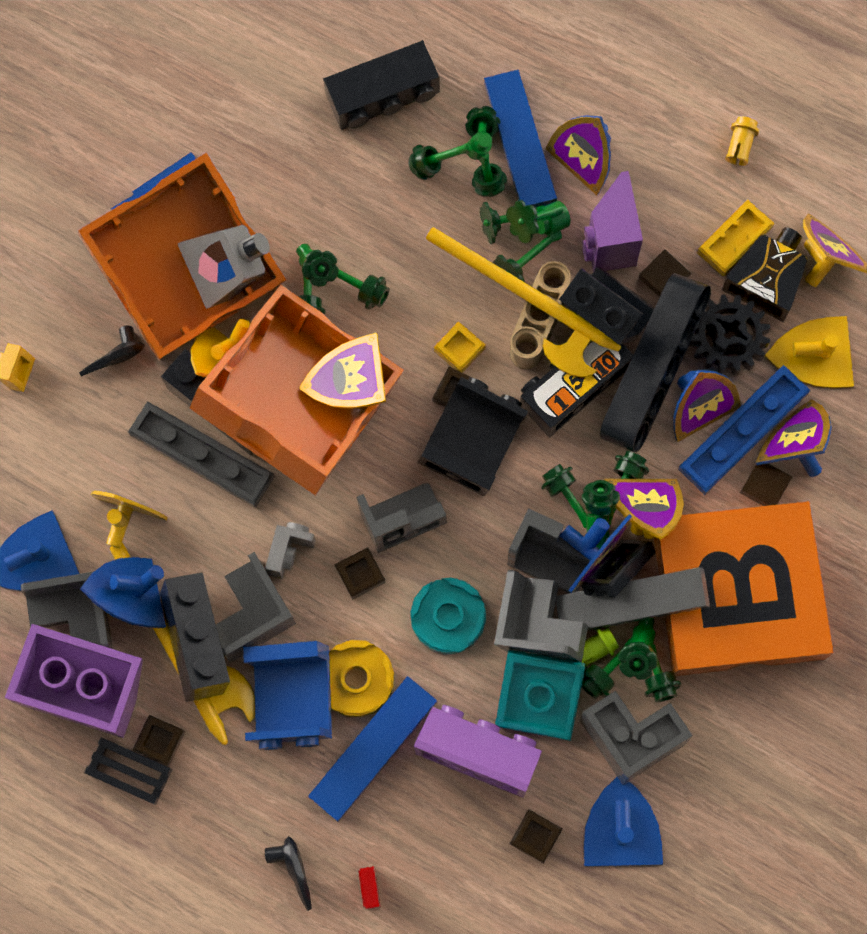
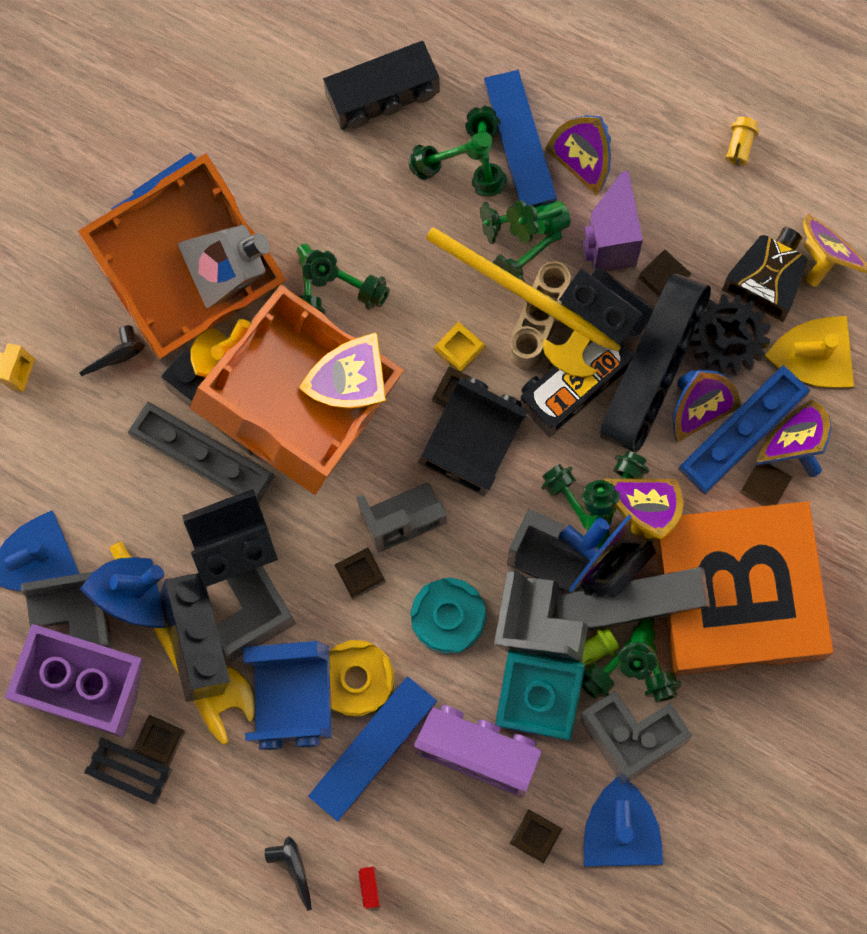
yellow shield [91,490,168,548] -> none
light grey bracket [265,522,316,579] -> none
yellow plate [697,199,775,277] -> none
none -> black panel [182,489,278,587]

